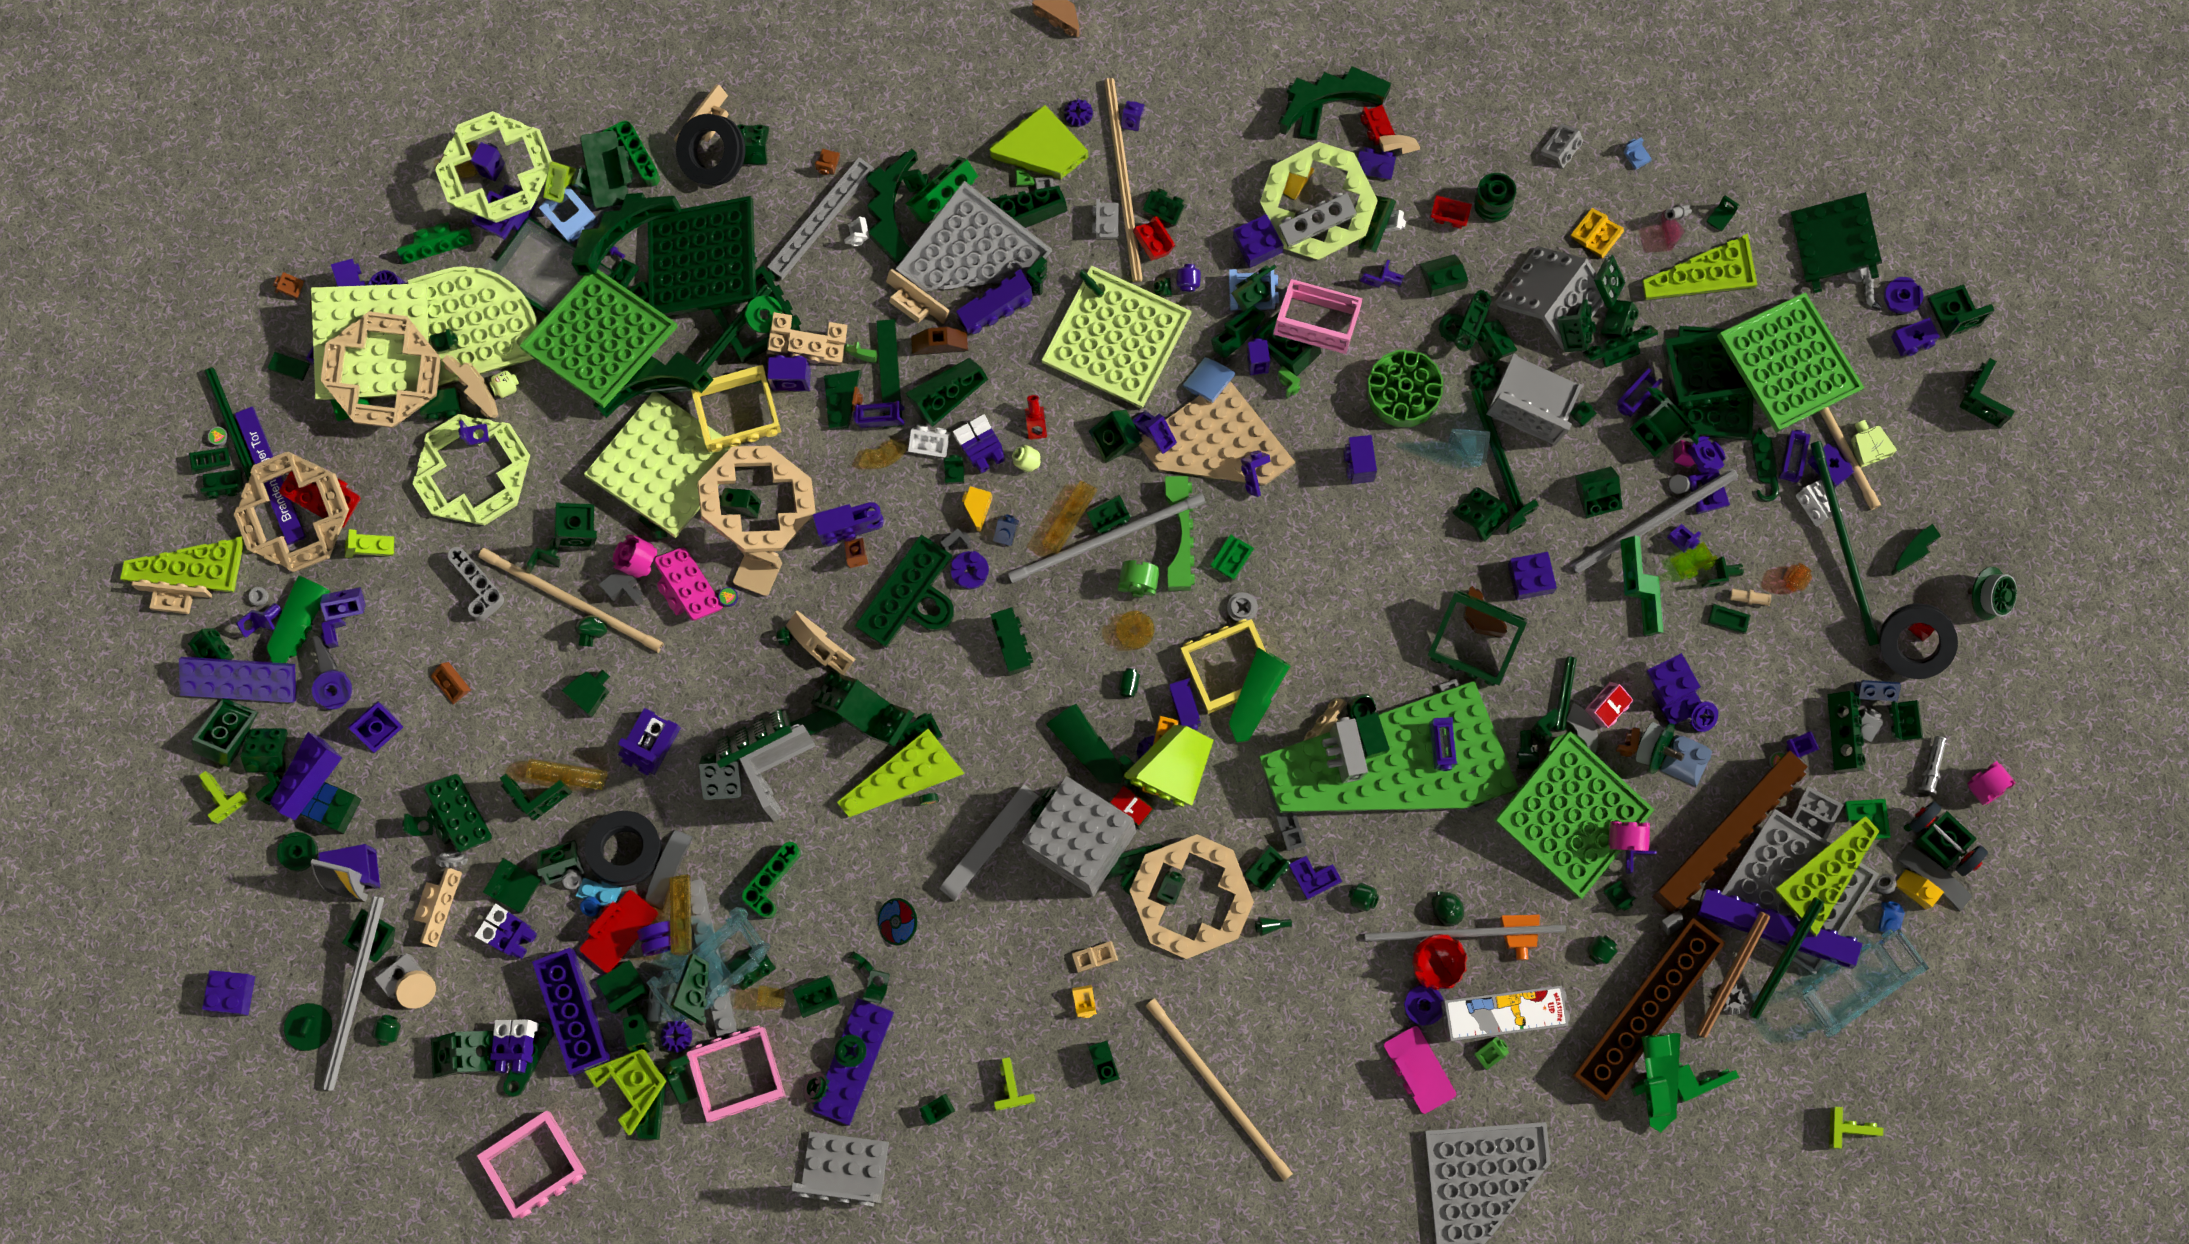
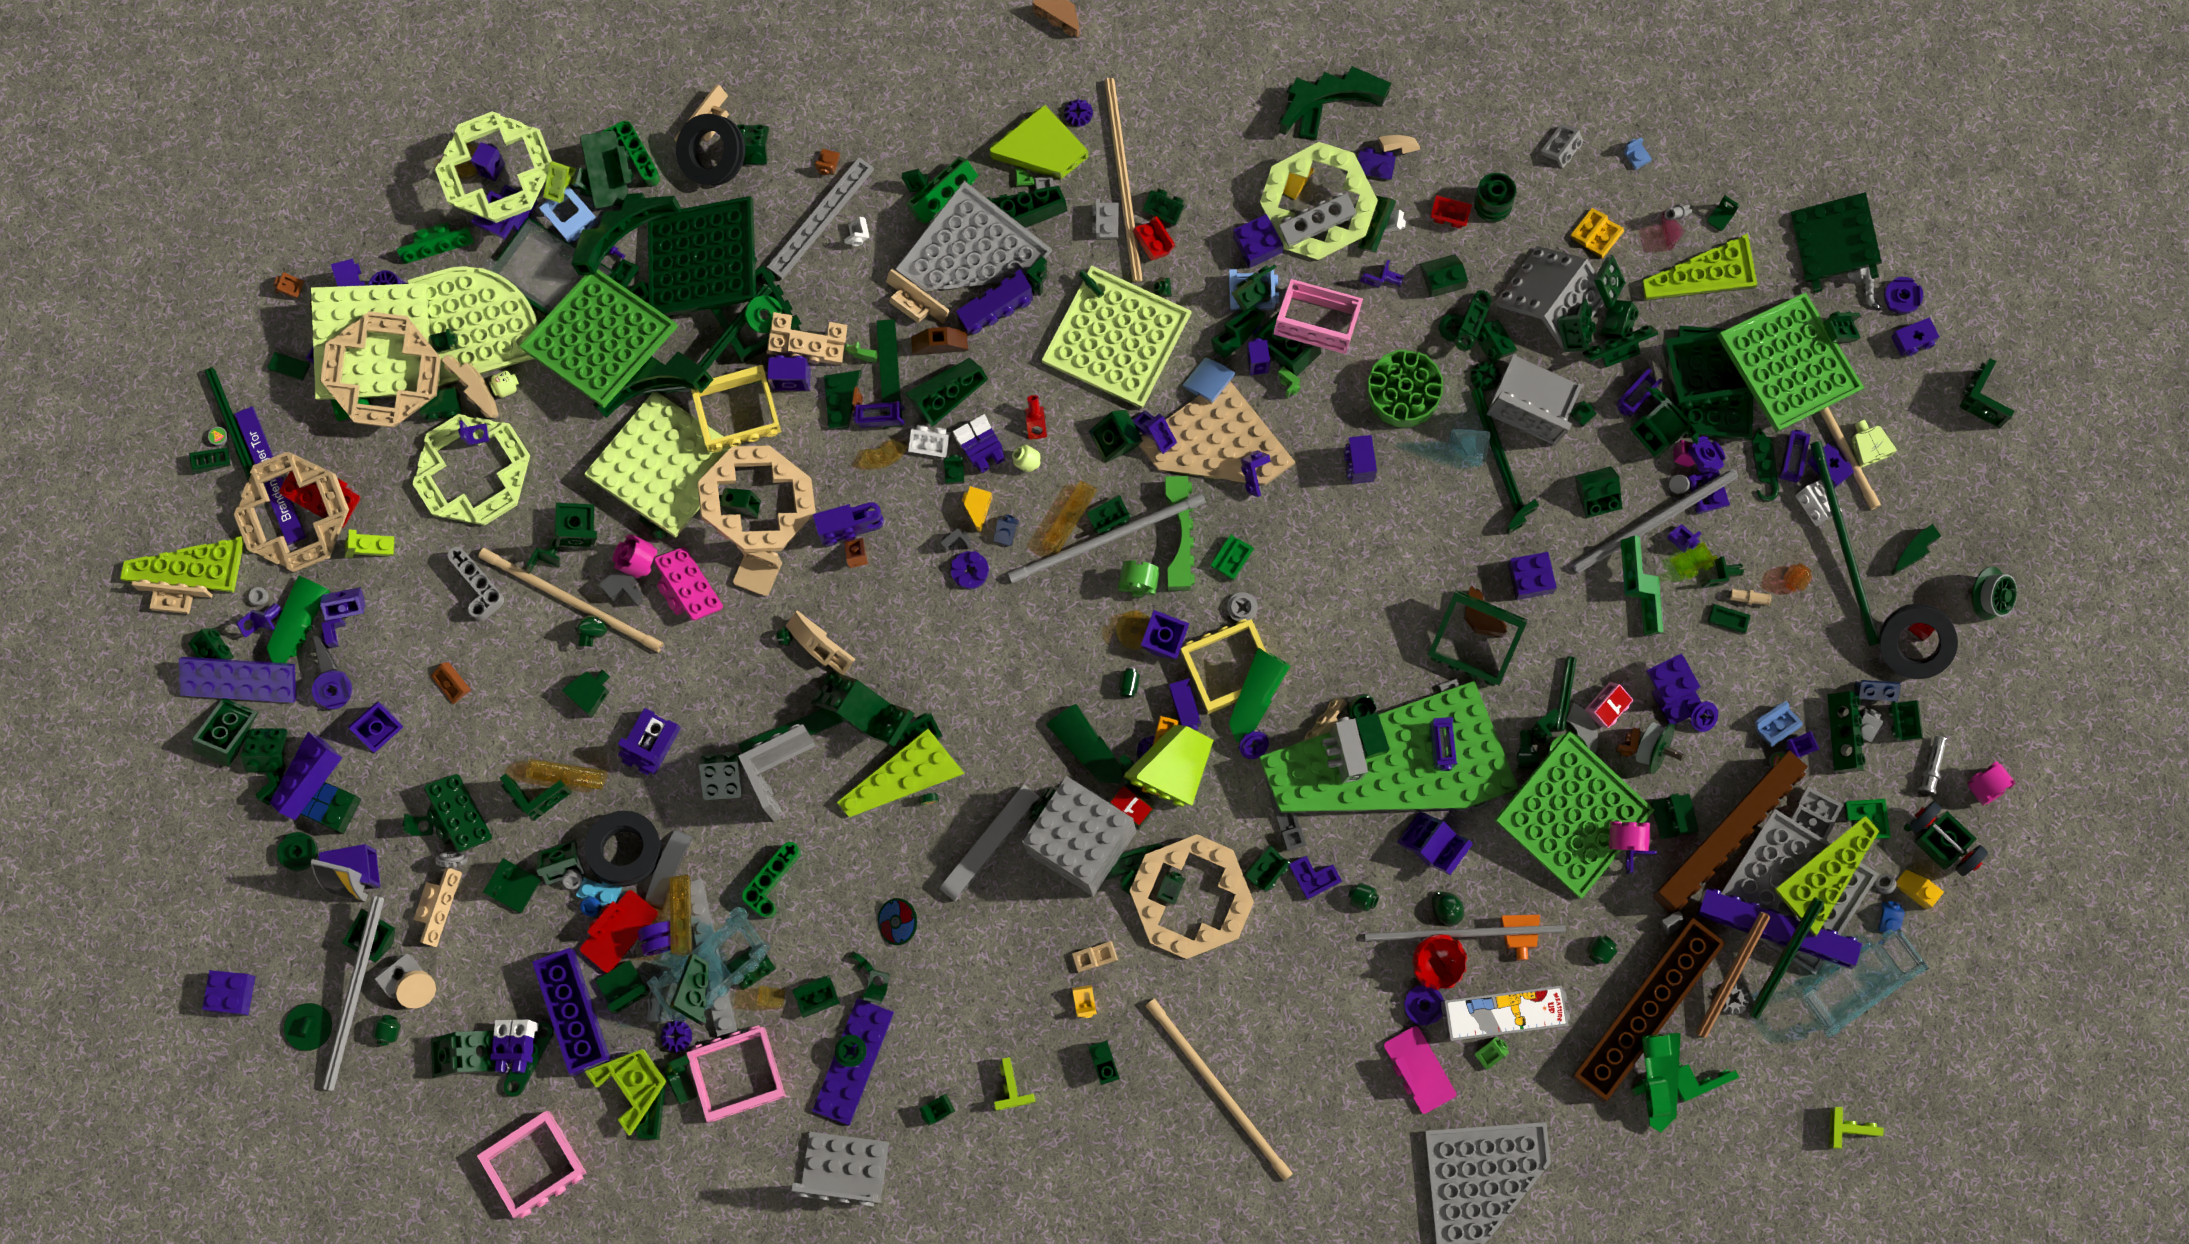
lime bracket [199,771,249,824] -> none
dark green bracket [200,469,243,499] -> none
dark purple hips [475,904,538,959] -> none
dark green torso [622,1006,654,1053] -> none
dark green plate [715,709,793,768] -> none
tile [718,587,738,607] -> none
dark green gear [804,1072,829,1104] -> none
dark green plate [855,534,954,648] -> none
dark green arch [866,148,918,266] -> none
dark green wedge [990,607,1034,676] -> none
dark purple bracket [1121,101,1145,131] -> none
dark purple head [1176,264,1201,292] -> none
dark green cone [1255,917,1292,936] -> none
red bracket [1360,105,1395,145] -> none
dark green bracket [1453,487,1510,542] -> none
dark green bracket [1603,881,1636,912] -> none
sand blue slope [1660,735,1712,787] -> none
dark grey slope [1896,845,1972,911] -> none
dark green bracket [1927,284,1995,339] -> none
none -> dark purple slope [1140,610,1190,659]
none -> dark purple gear [1238,730,1269,759]
none -> dark purple bracket [1397,811,1473,875]
none -> dark green bracket [1651,793,1699,839]
none -> medium blue bracket [1755,701,1803,747]
none -> dark green bracket [1823,311,1861,342]

